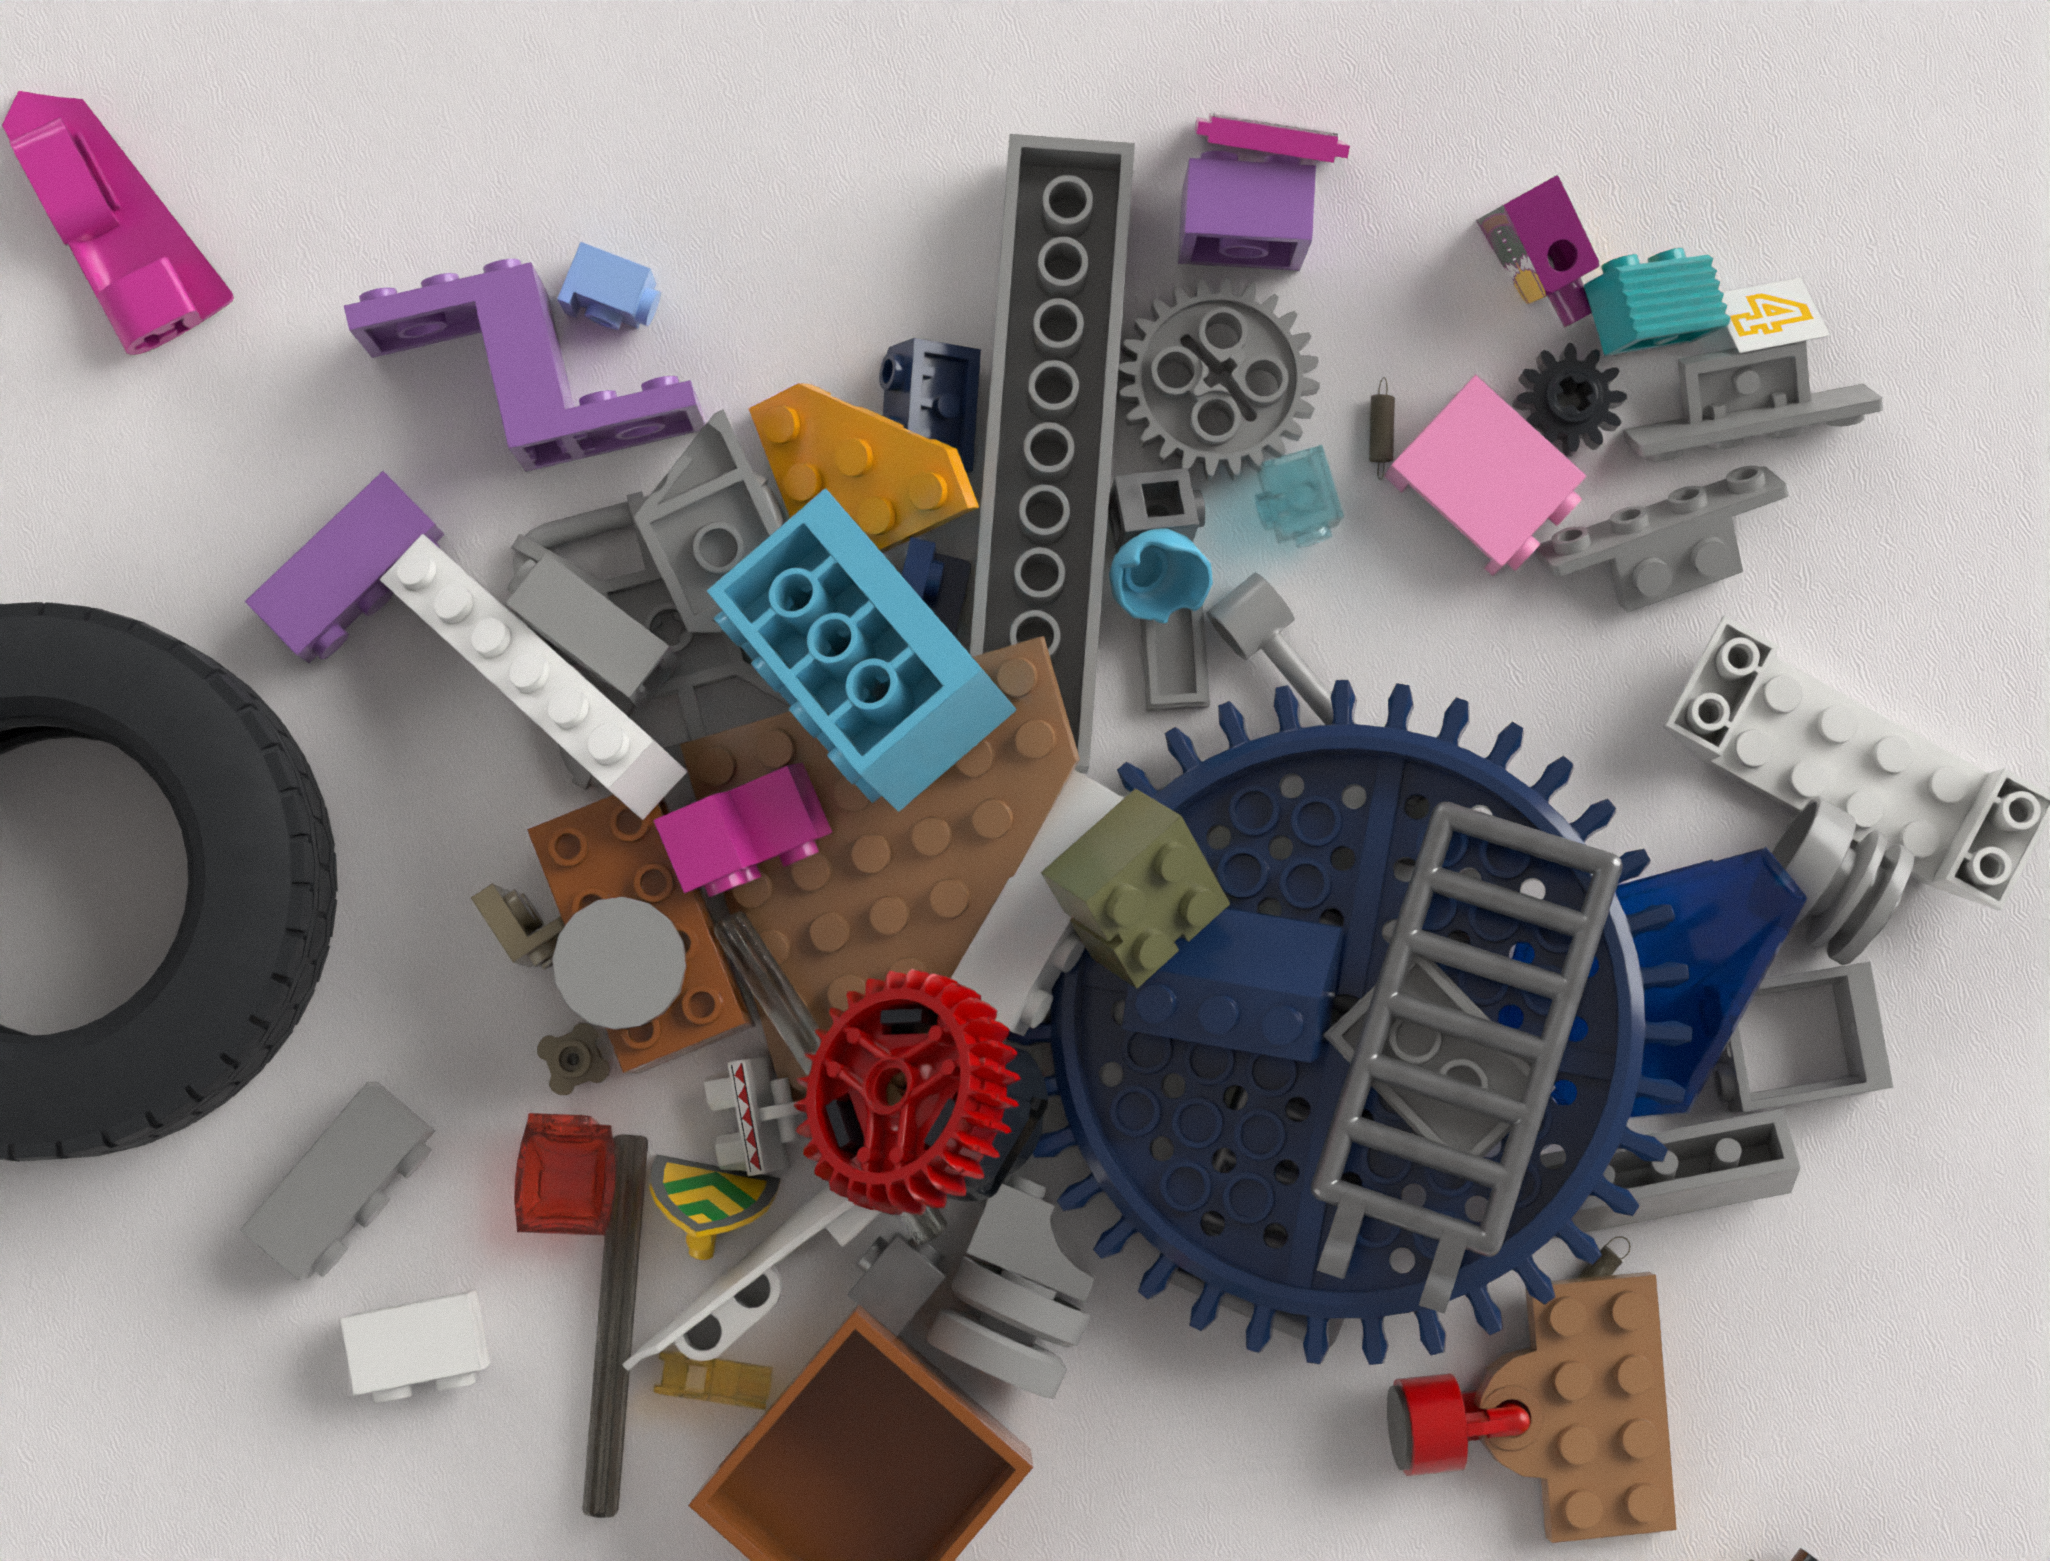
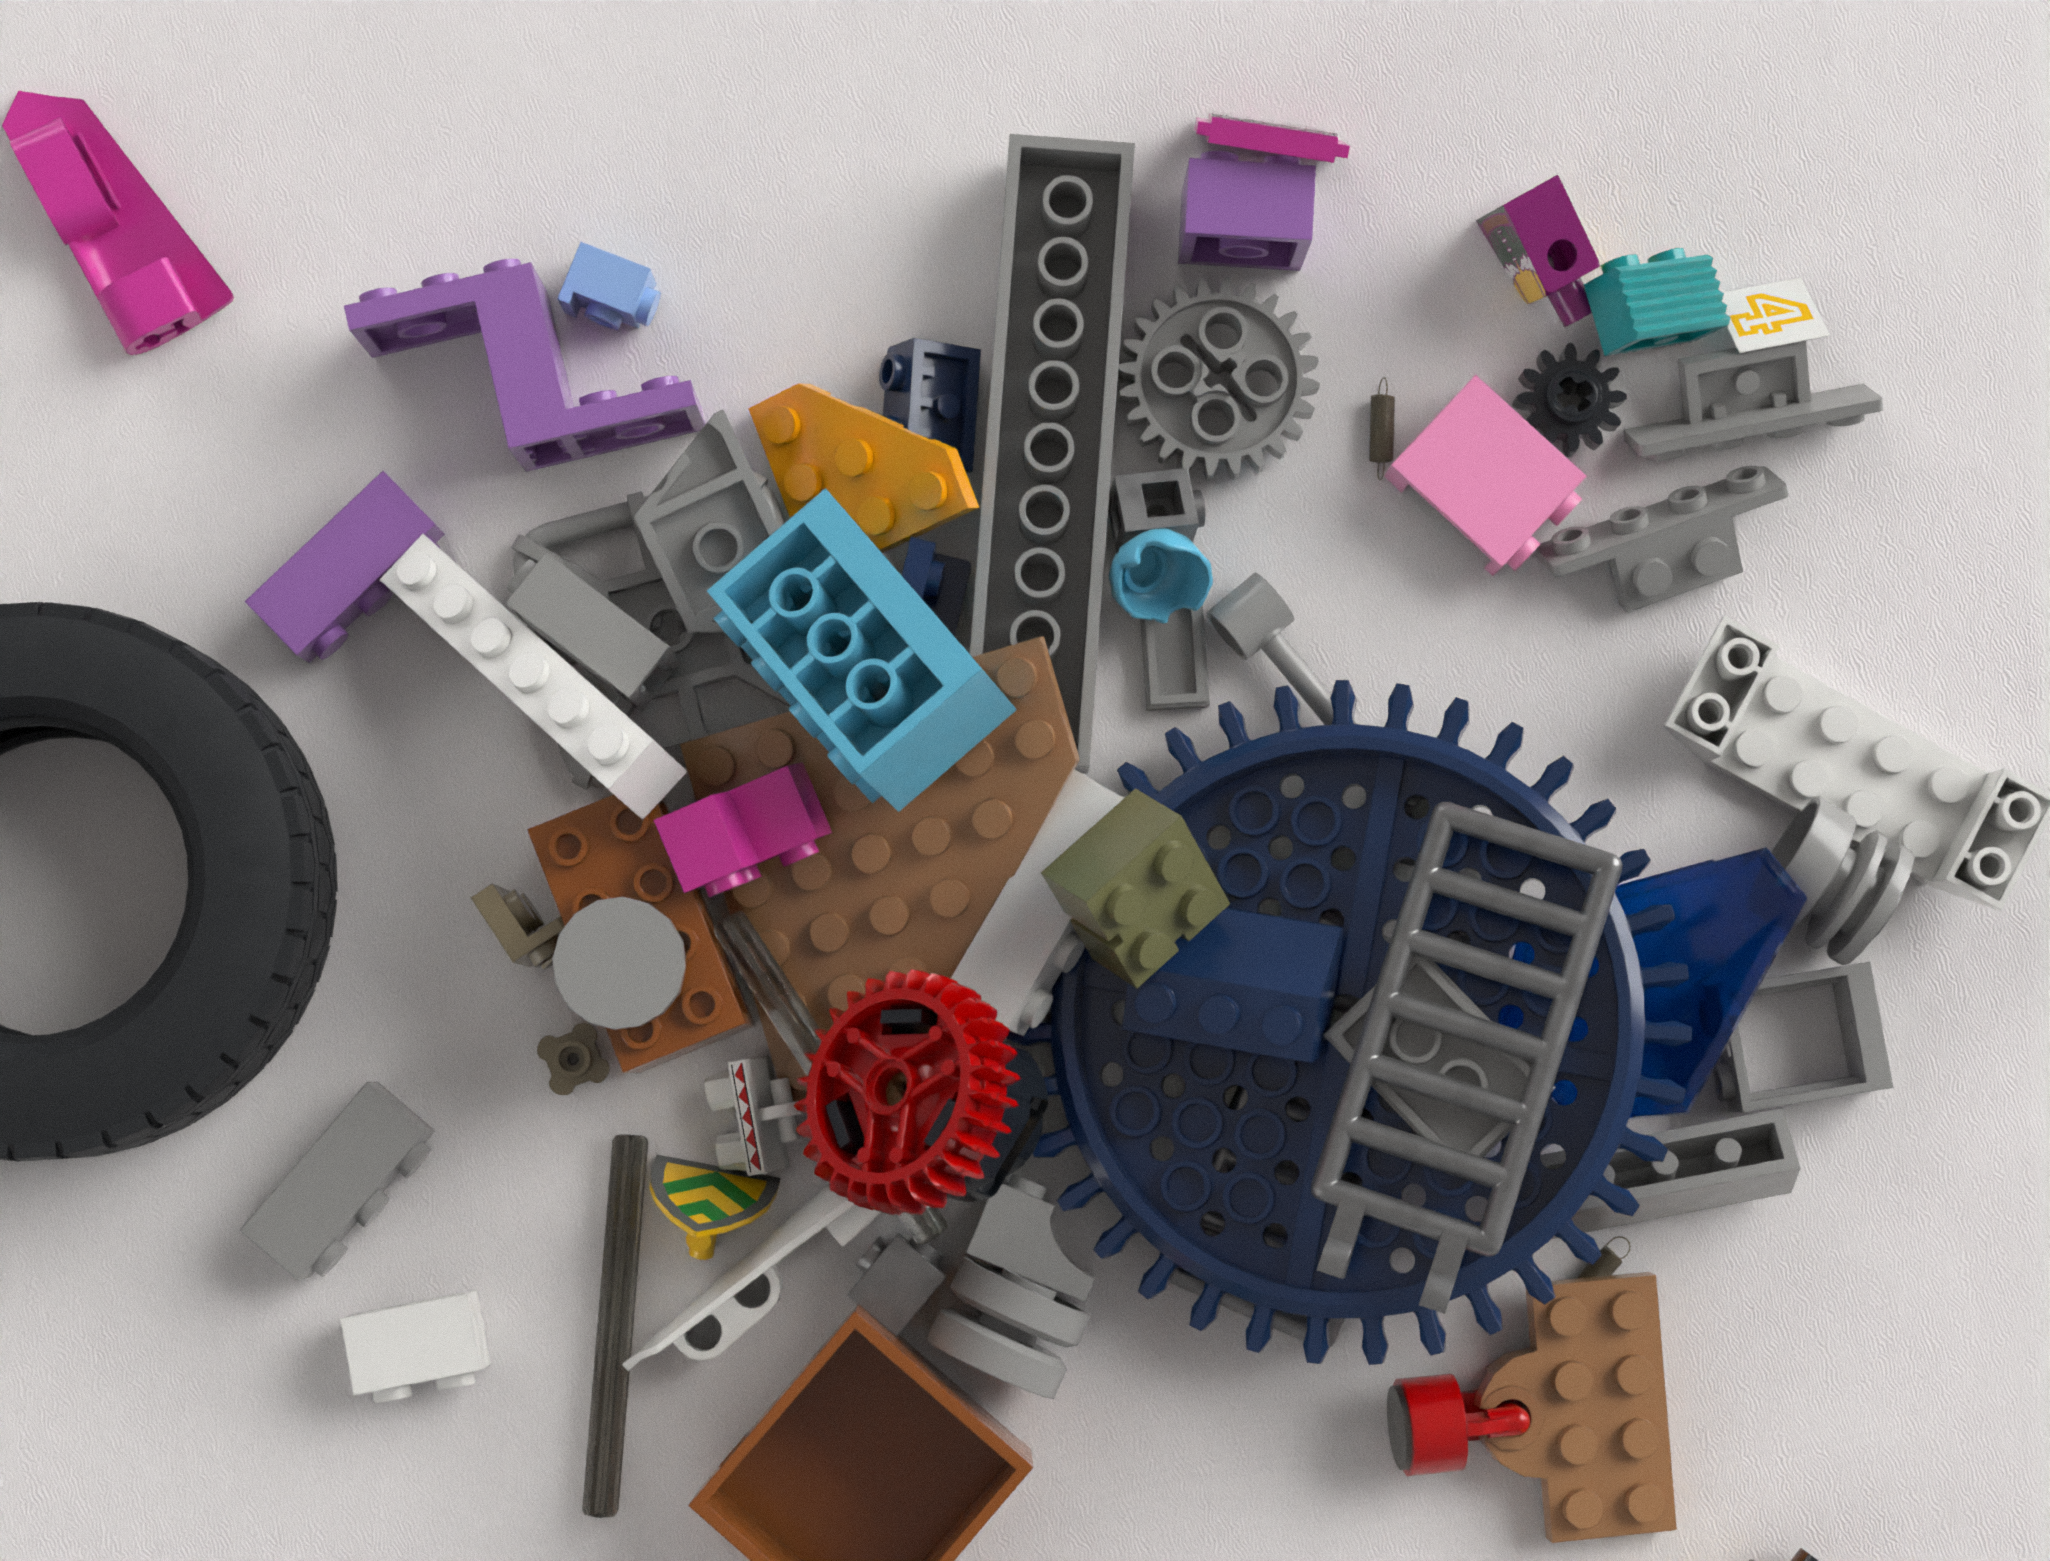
clear red piece [514,1113,616,1236] -> none
clear yellow bar [653,1351,773,1411] -> none
clear light blue brick [1255,445,1344,548] -> none

